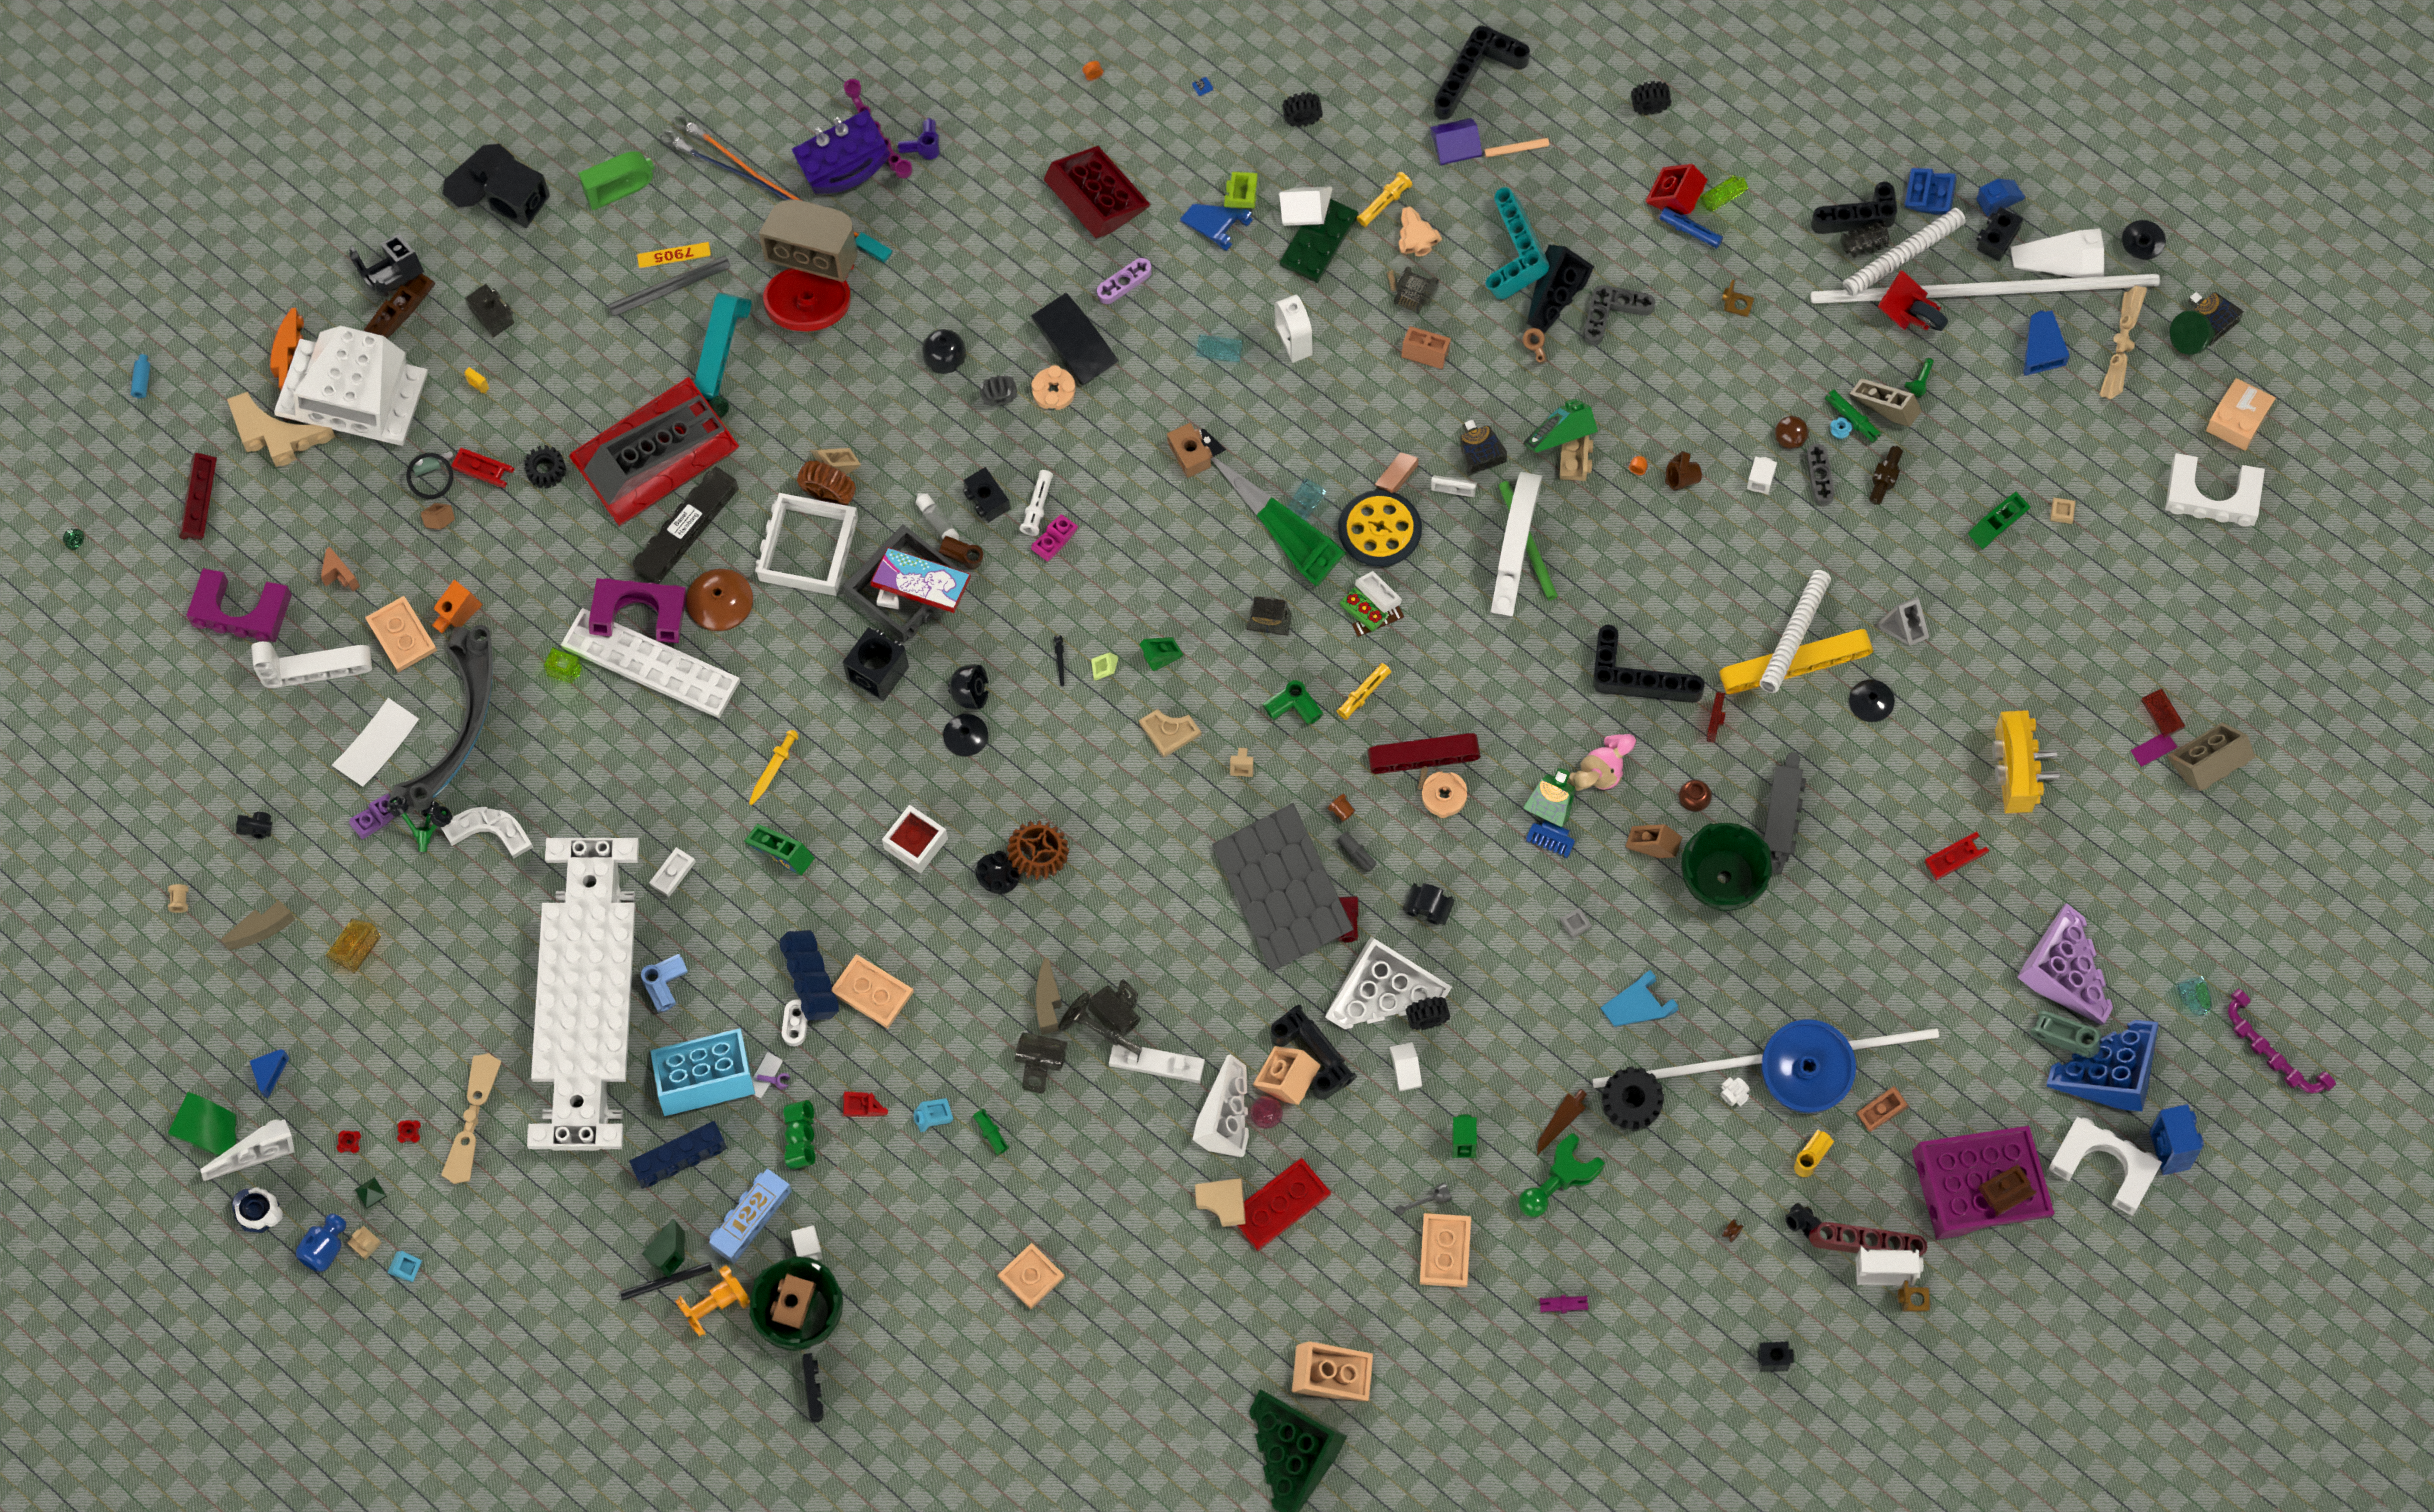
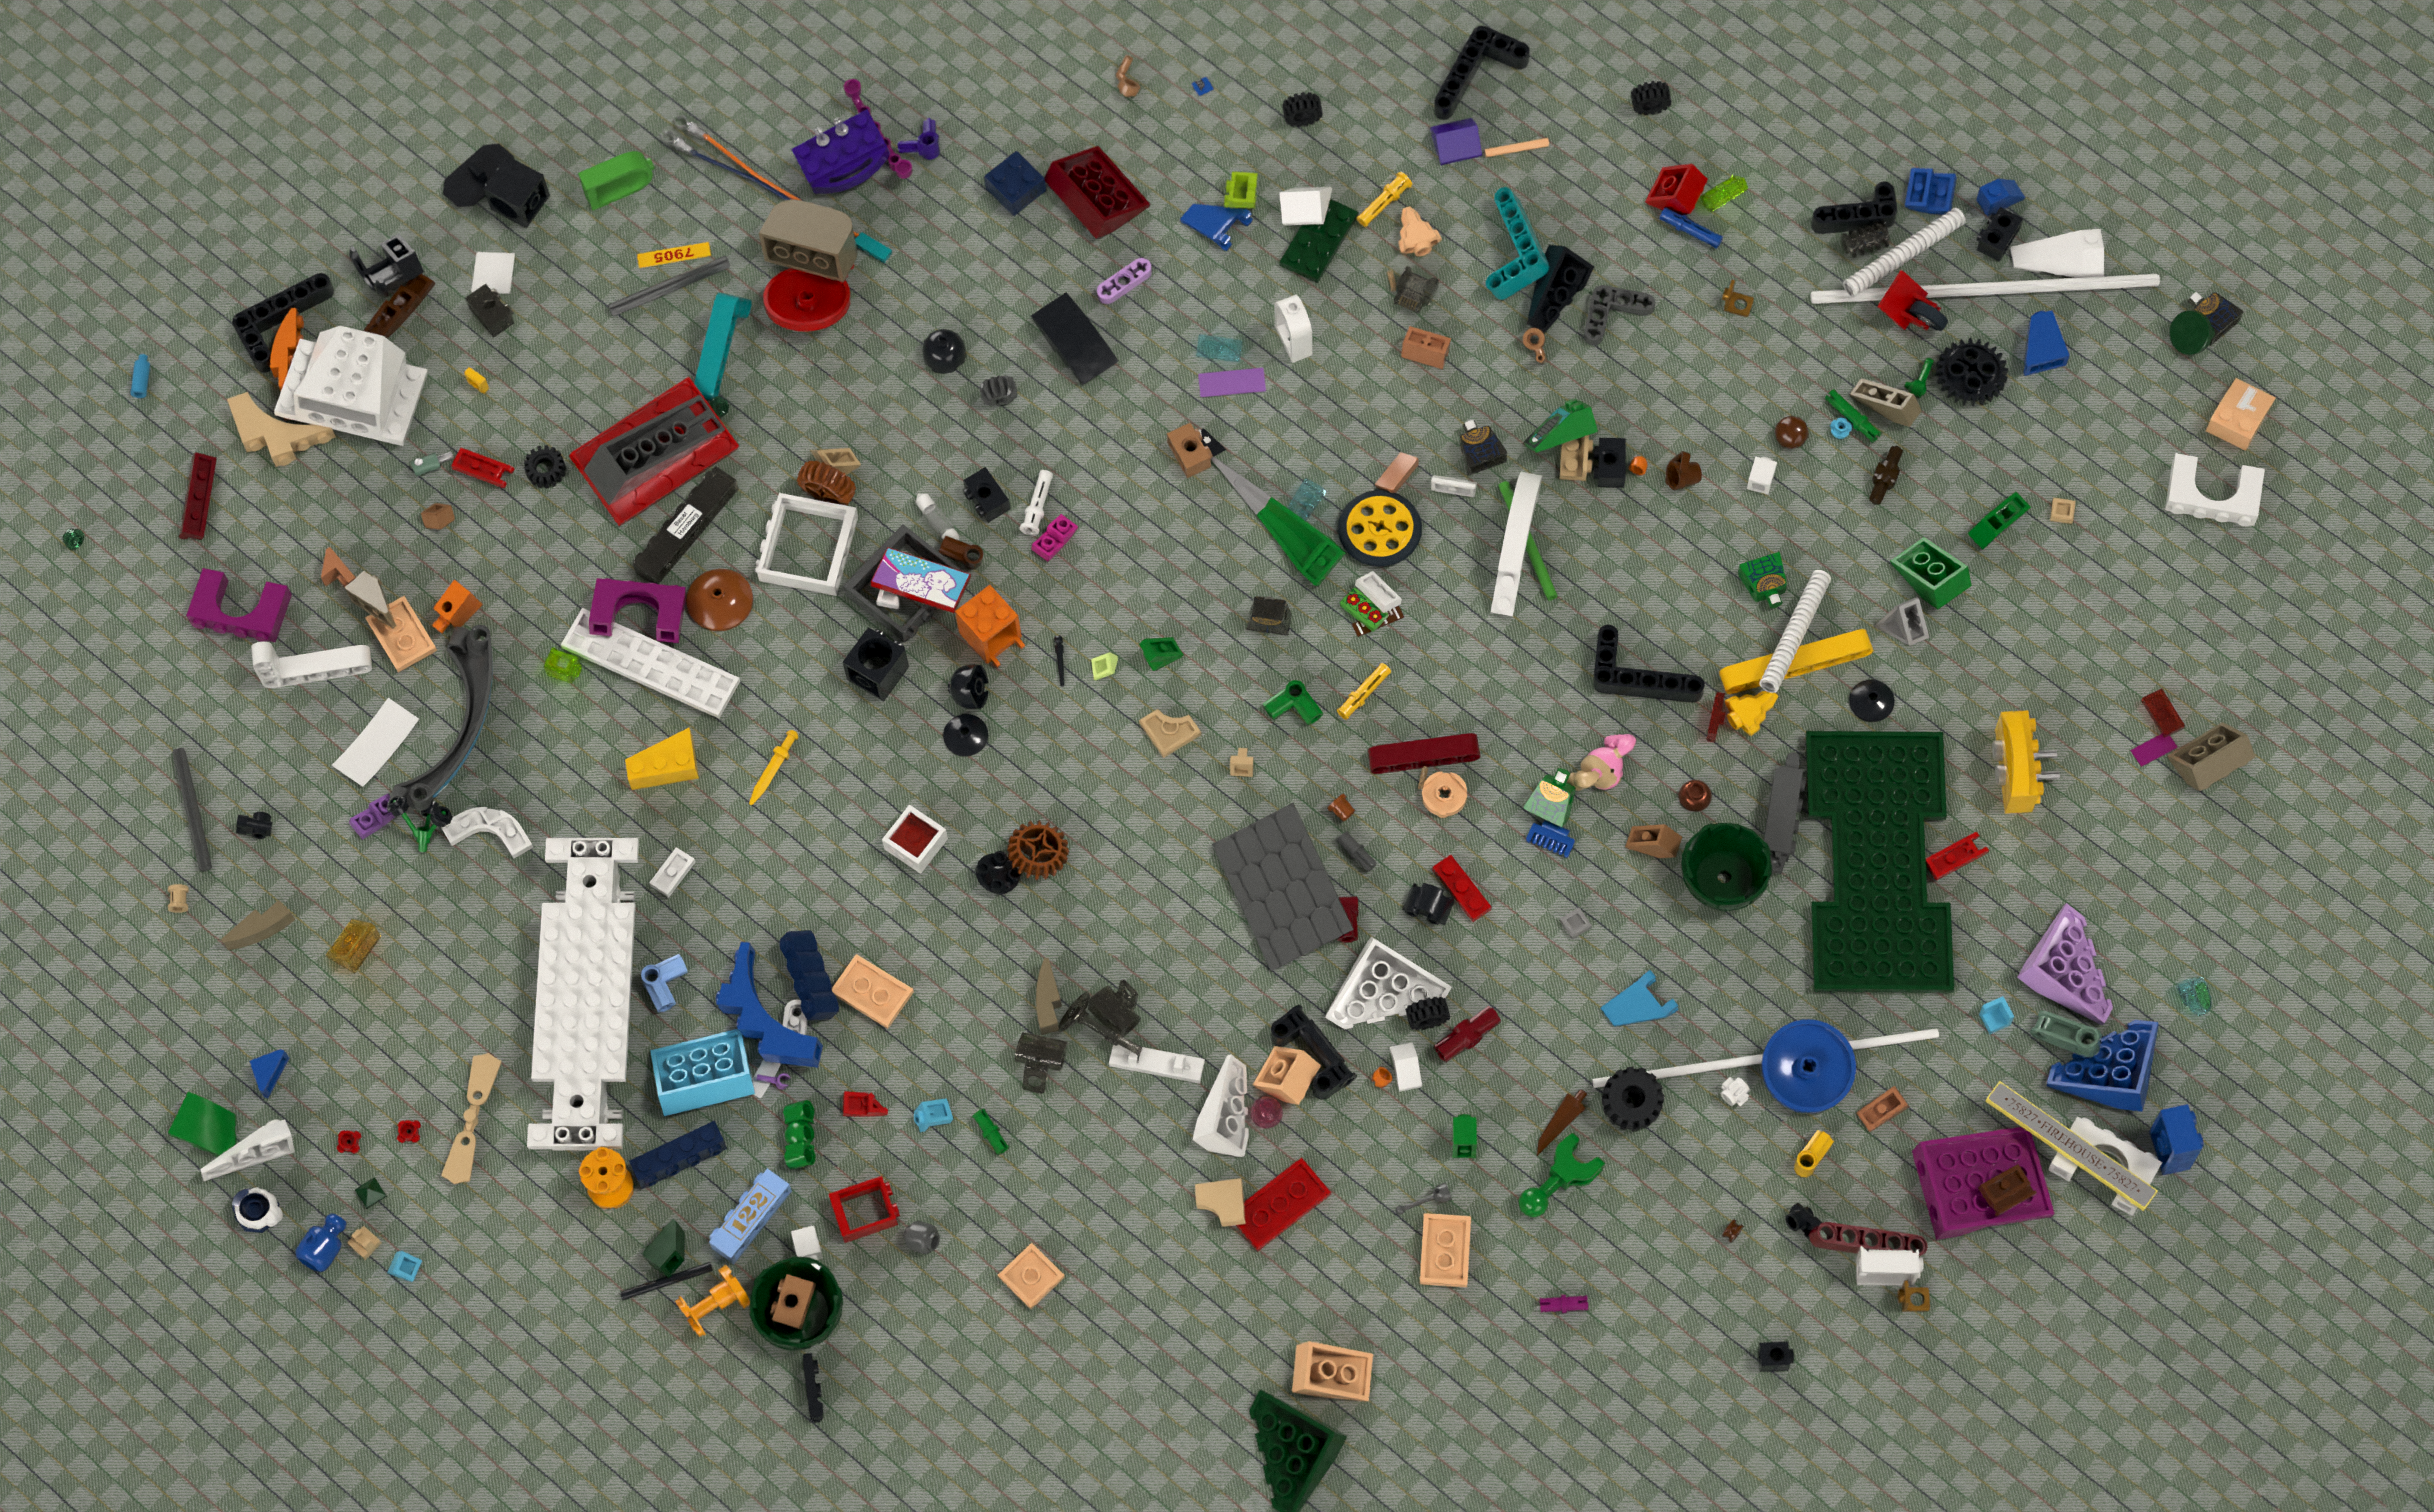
black tyre [406,453,453,499] -> none
green slope [744,823,815,876] -> none
light nougat plate [1031,365,1075,410] -> none
orange bush [1082,61,1104,81] -> none
flat silver beam [1806,444,1834,506] -> none
tan piece [2099,285,2147,400] -> none
black dish [2122,220,2166,260] -> none
magenta bar [2228,989,2336,1094] -> none
none -> dark grey axle [172,748,212,872]
none -> black beam [232,273,334,373]
none -> slope [345,571,396,628]
none -> white sticker [471,252,515,294]
none -> light orange piece [579,1147,634,1209]
none -> yellow wedge [625,727,699,790]
none -> blue arch [716,942,823,1068]
none -> red window [828,1176,900,1243]
none -> dark grey head [903,1221,940,1255]
none -> orange container [955,585,1025,668]
none -> dark blue brick [984,150,1046,216]
none -> medium nougat plate [1116,55,1140,97]
none -> medium lavender sticker [1198,368,1266,397]
none -> orange hinge [1372,1067,1393,1088]
none -> red plate [1432,855,1492,922]
none -> dark red piece [1434,1005,1501,1063]
none -> black brick [1594,438,1626,488]
none -> yellow rock [1724,691,1778,736]
none -> green torso [1738,552,1787,608]
none -> dark green piece [1805,731,1954,993]
none -> green slope [1890,537,1972,610]
none -> black gear [1935,338,2008,406]
none -> medium azure panel [1979,996,2014,1034]
none -> light grey tile [1985,1081,2158,1211]

